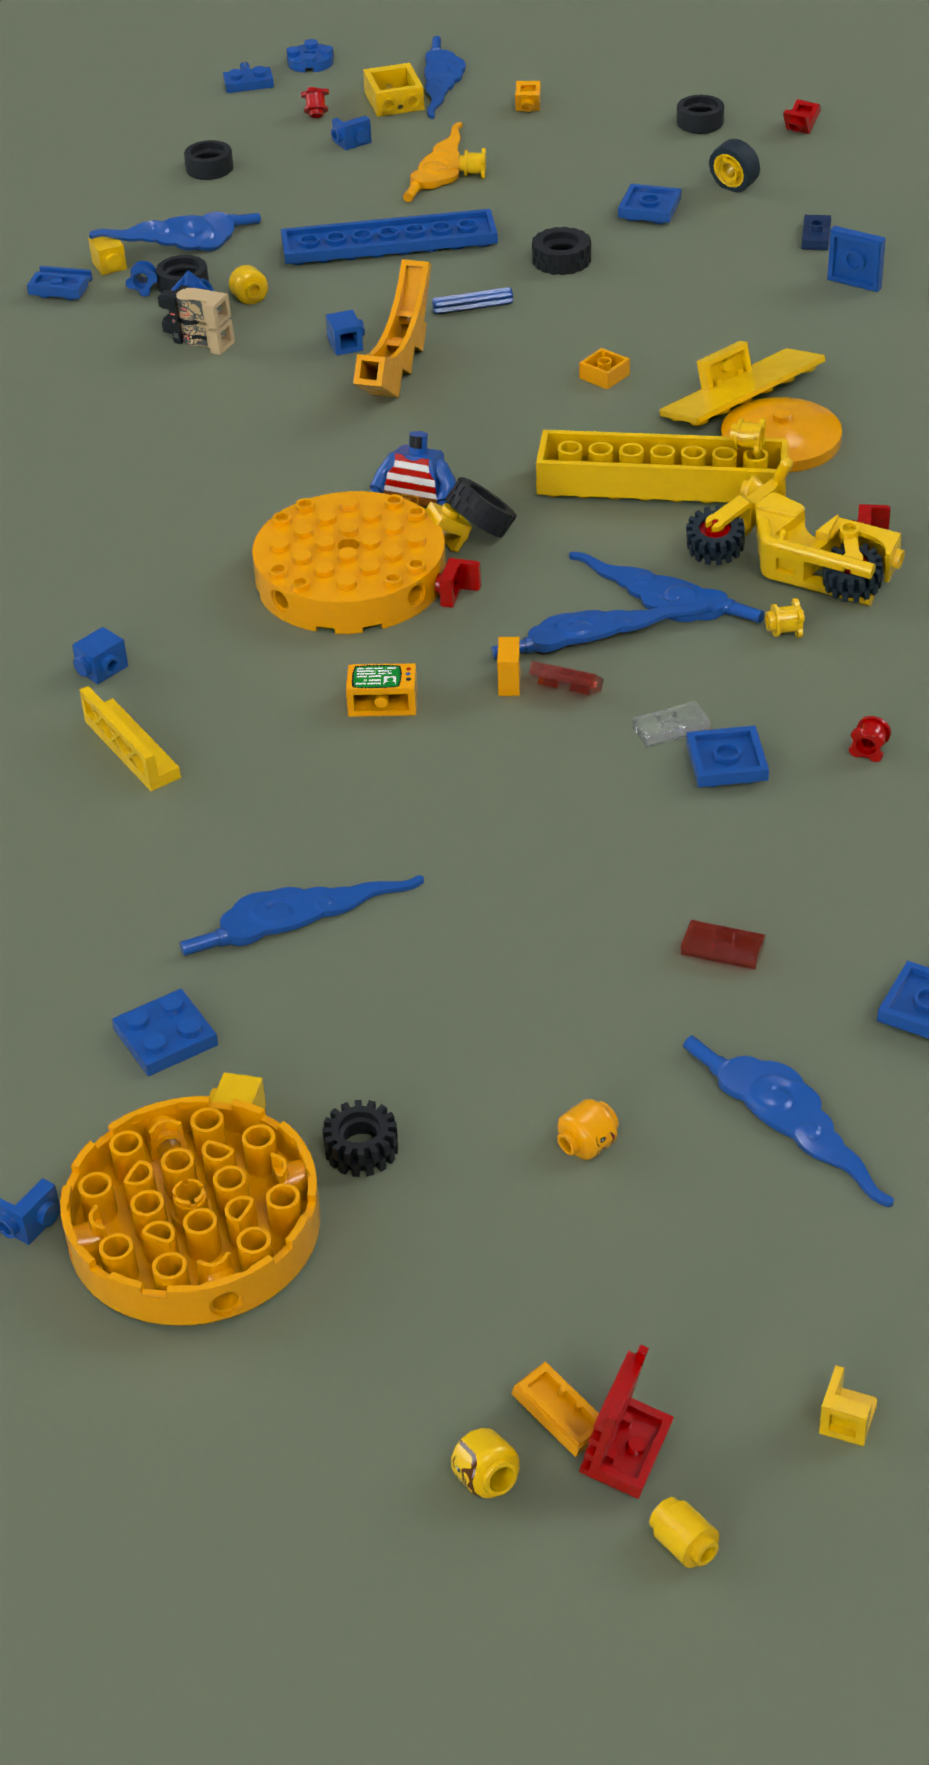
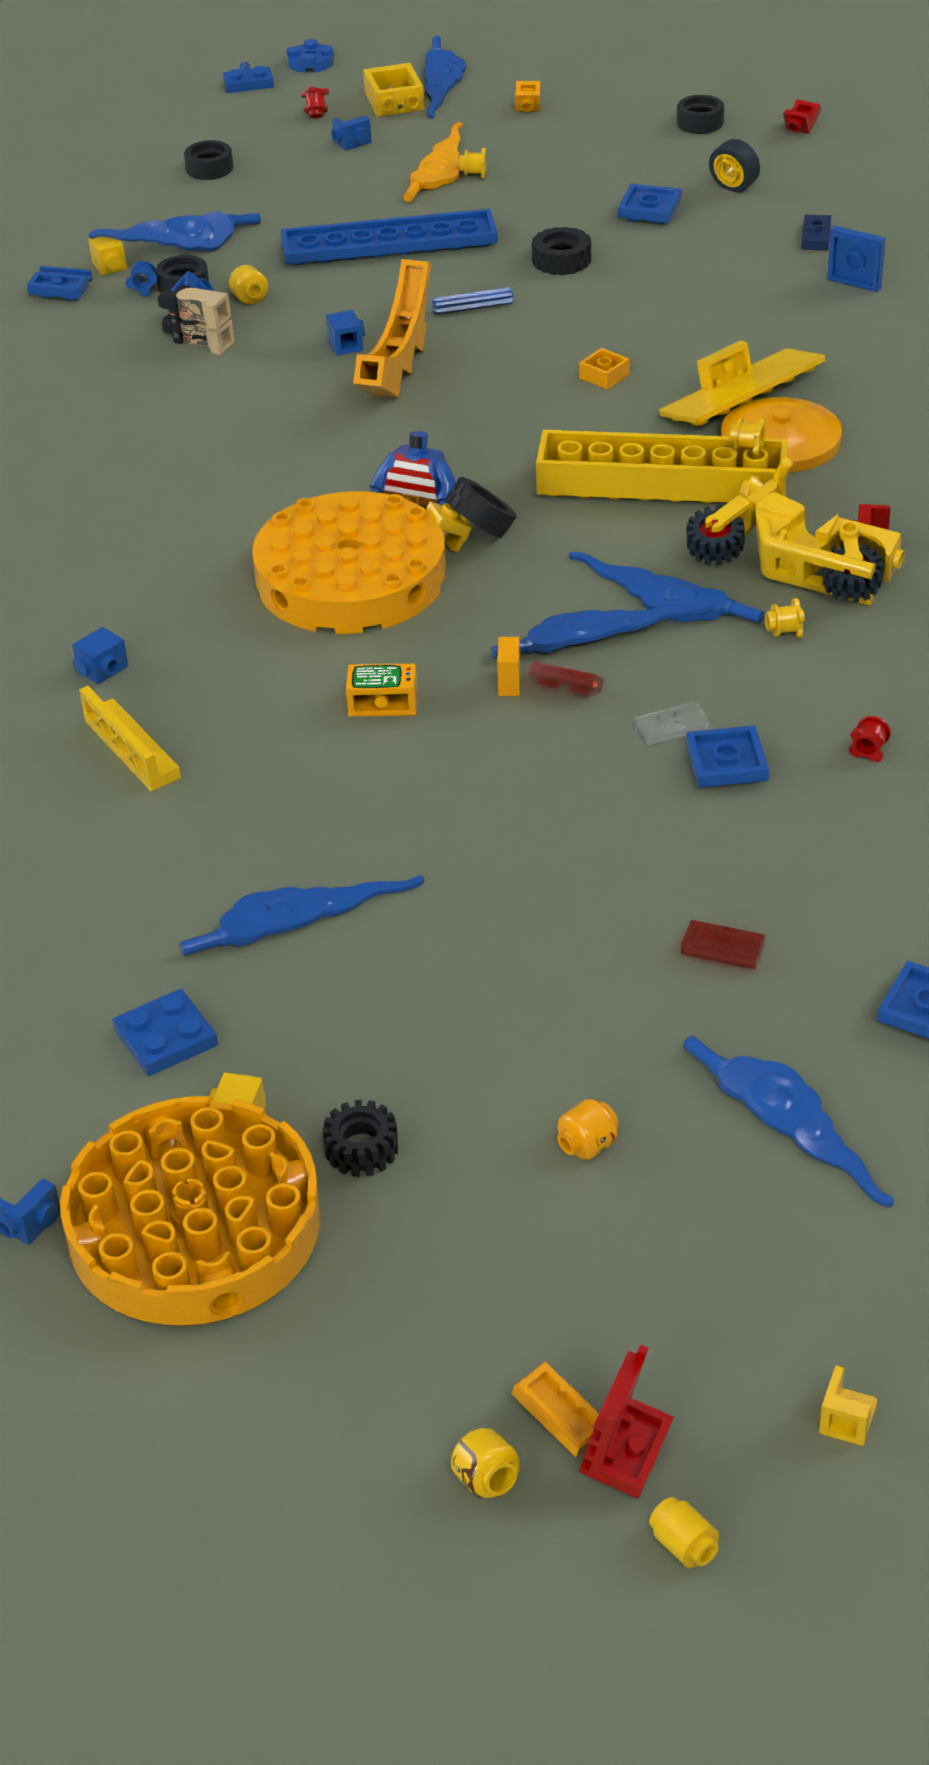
red bracket [435,558,481,608] -> none

